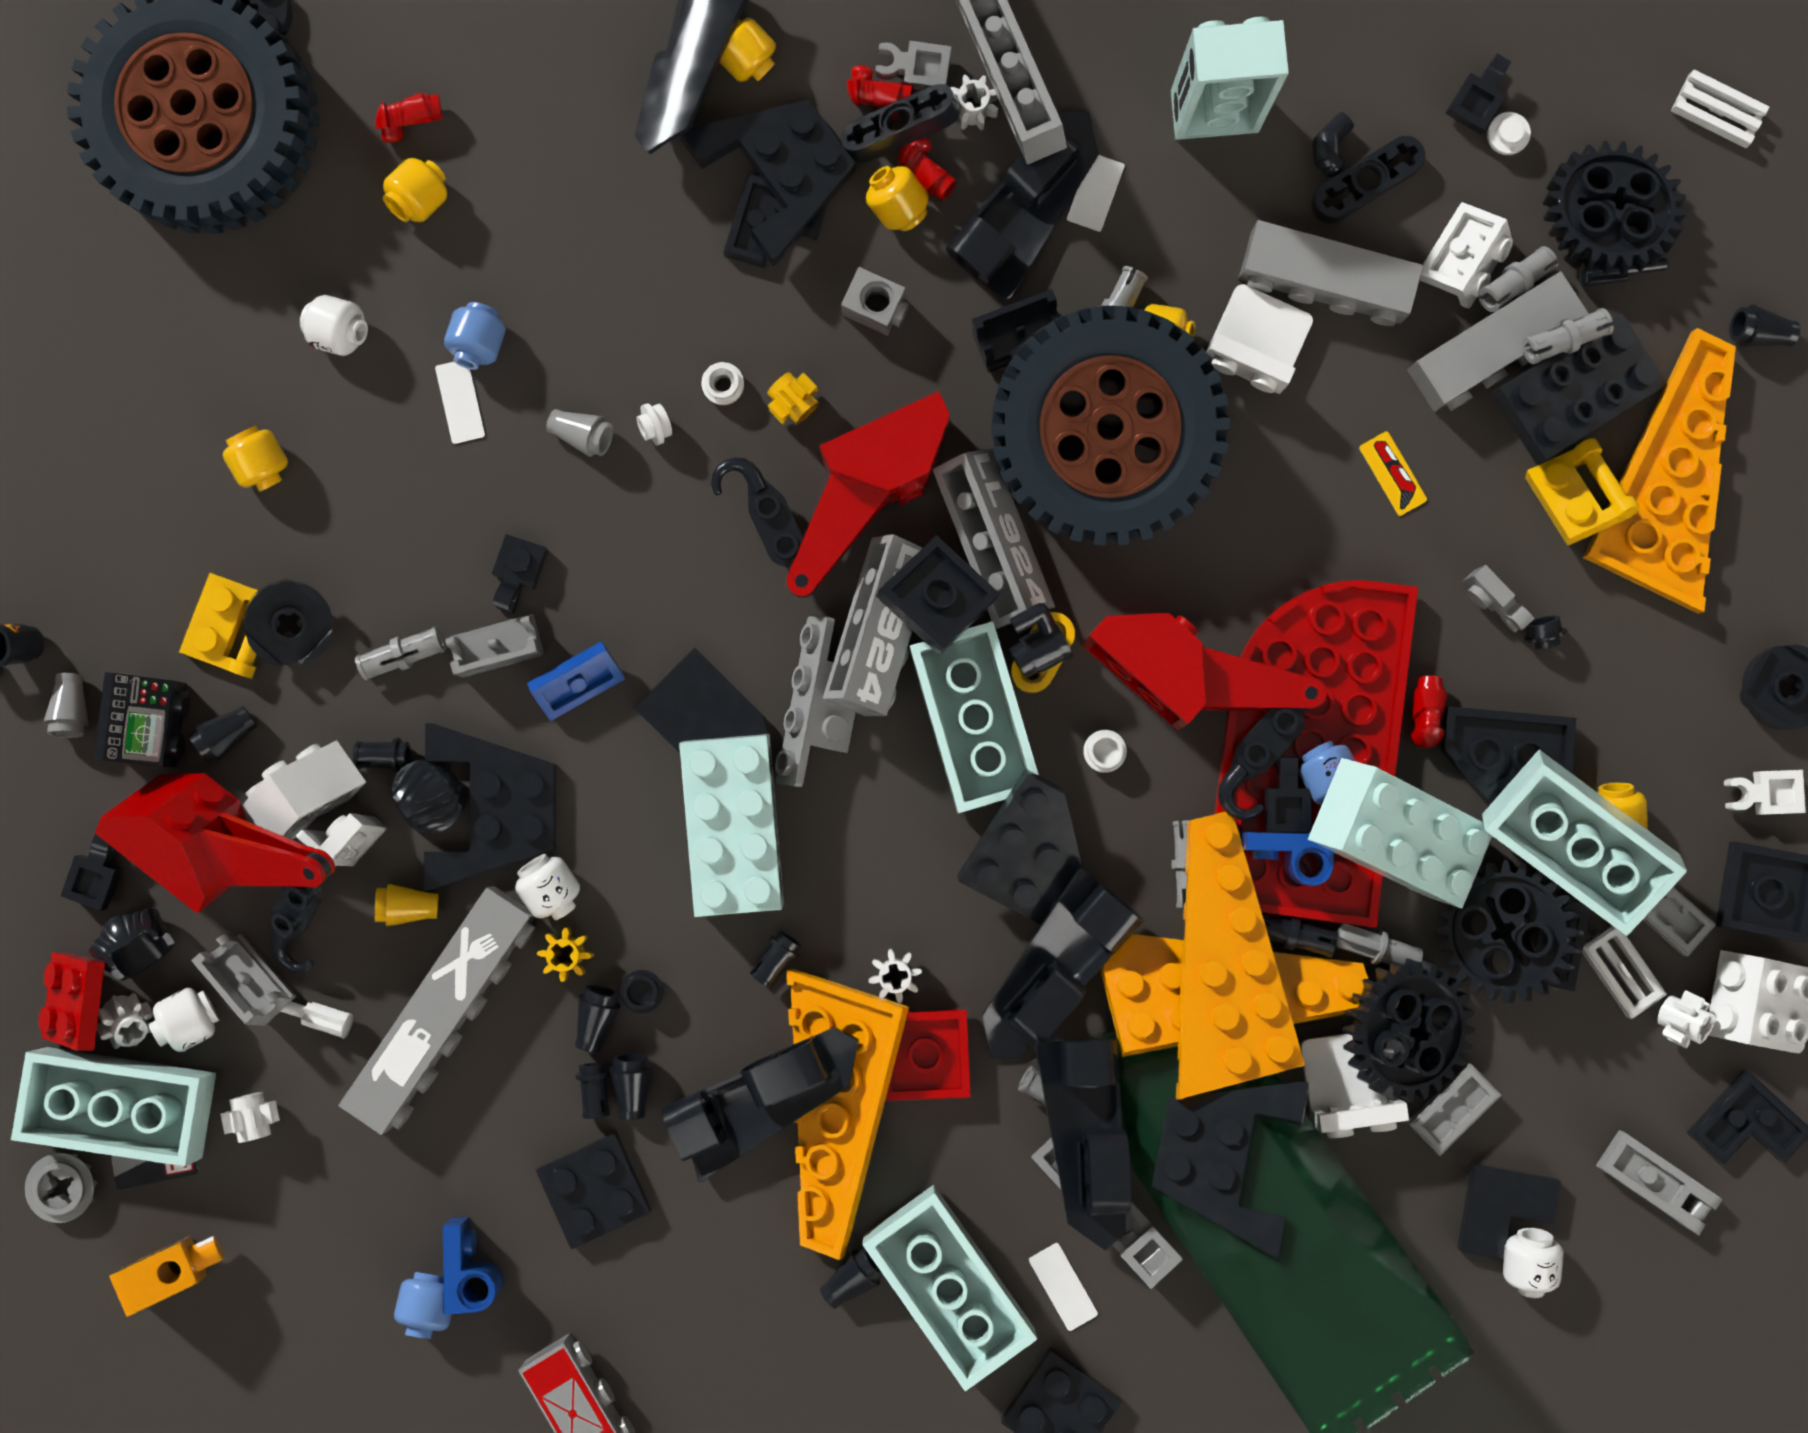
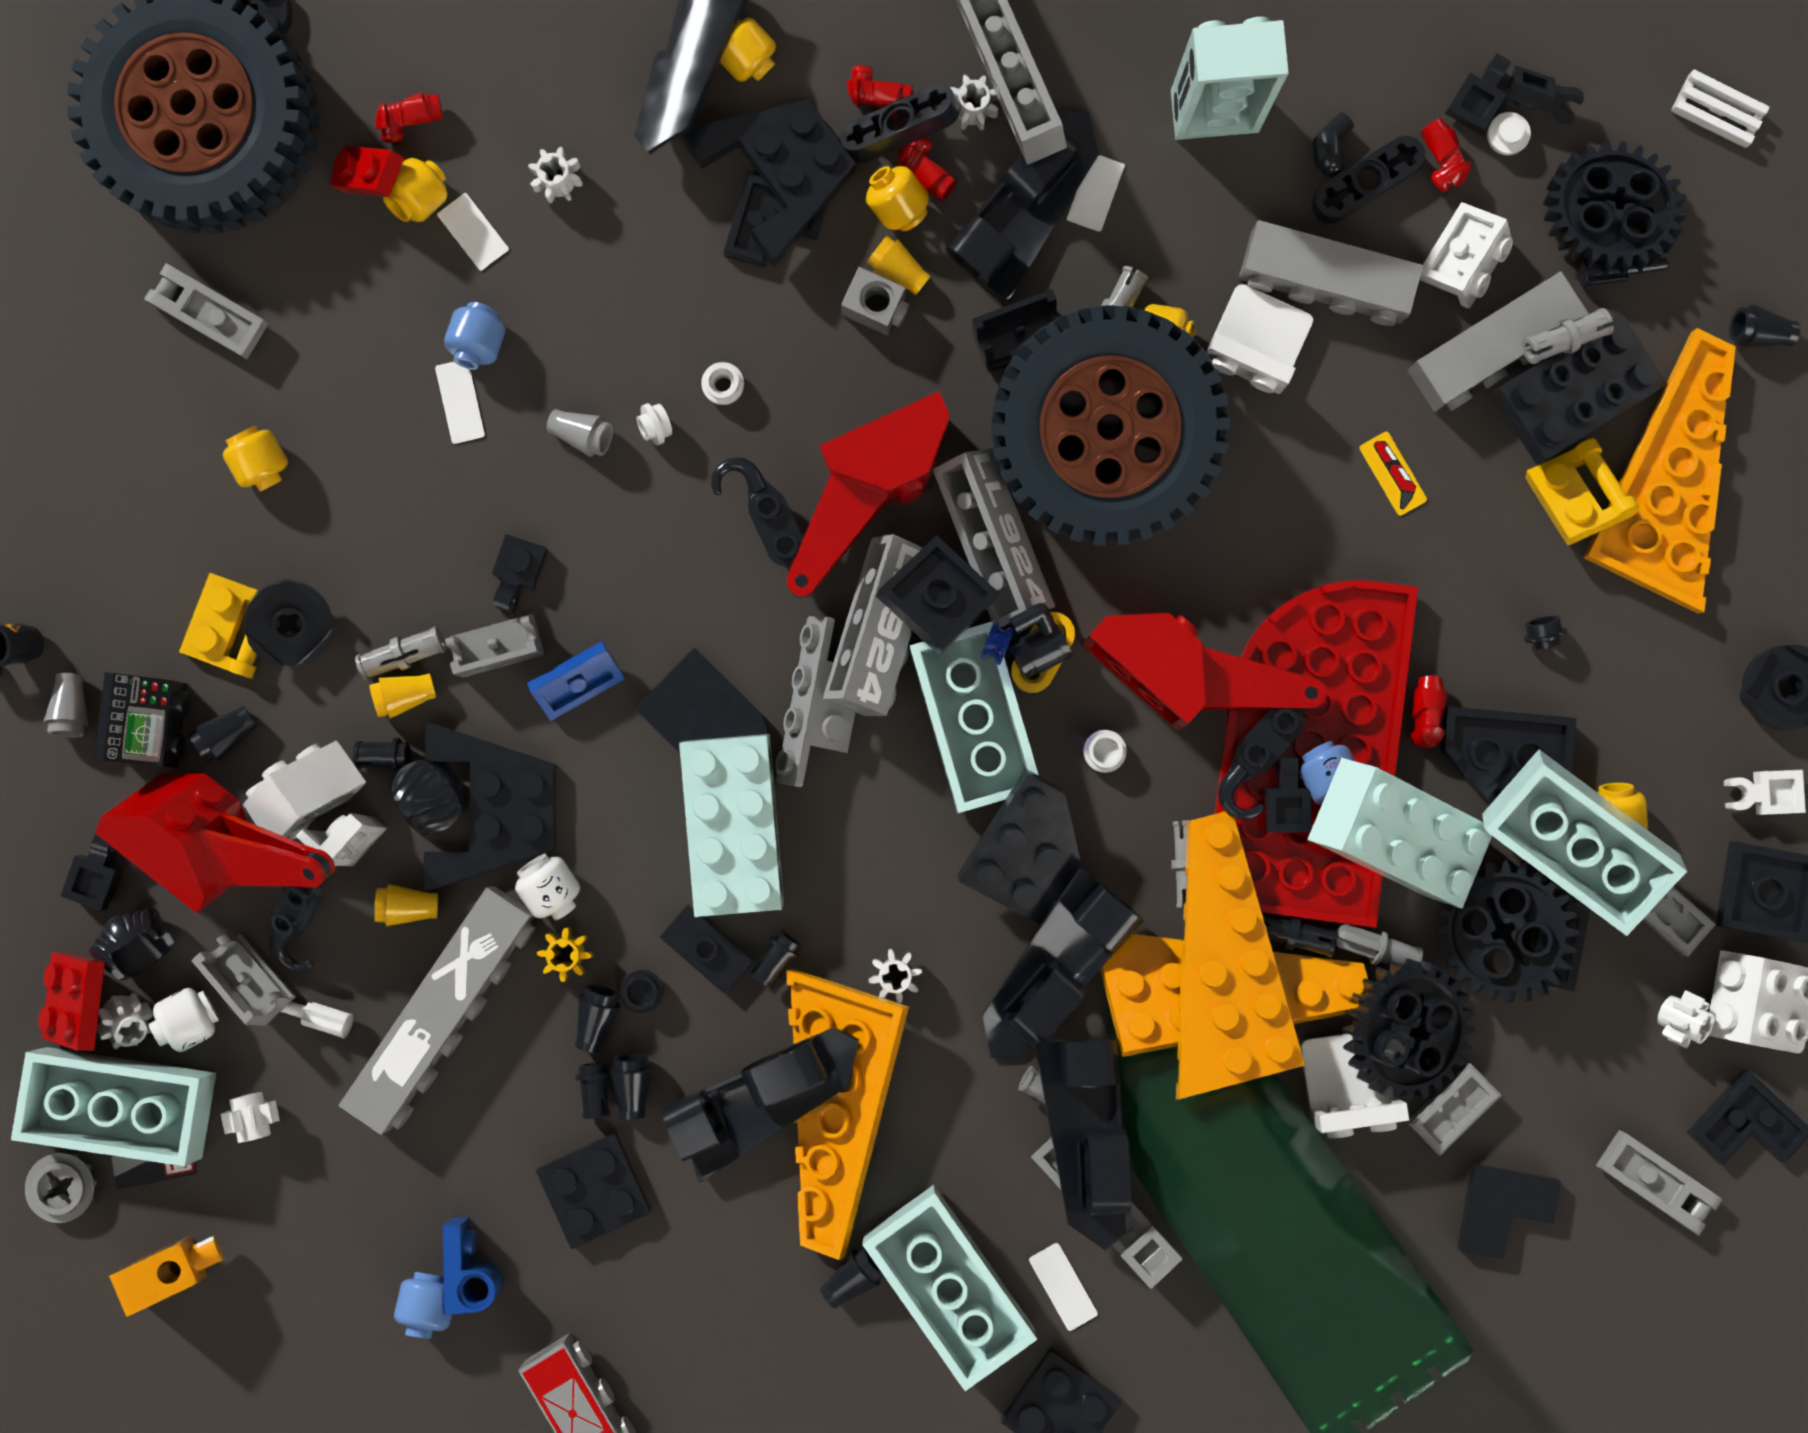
white head [300,295,368,356] -> none
yellow gear [767,372,819,425] -> none
light grey plate [875,41,951,90] -> none
red plate [885,1009,971,1101] -> none
black wing [1152,1081,1309,1260] -> none
blue plate [1240,832,1334,886] -> none
light grey plate [1462,565,1534,633] -> none
light grey pin [1478,246,1558,312] -> none
white head [1503,1228,1564,1298] -> none
white tile [1582,924,1667,1019] -> none
none -> light grey plate [144,263,269,360]
none -> red plate [329,146,404,198]
none -> yellow cone [369,673,437,719]
none -> white sticker [437,193,509,271]
none -> white gear [528,147,583,203]
none -> black plate [659,904,753,994]
none -> yellow cone [866,235,930,296]
none -> clear blue bush [979,621,1014,666]
none -> red arm [1420,118,1471,192]
none -> black plate [1508,65,1584,124]

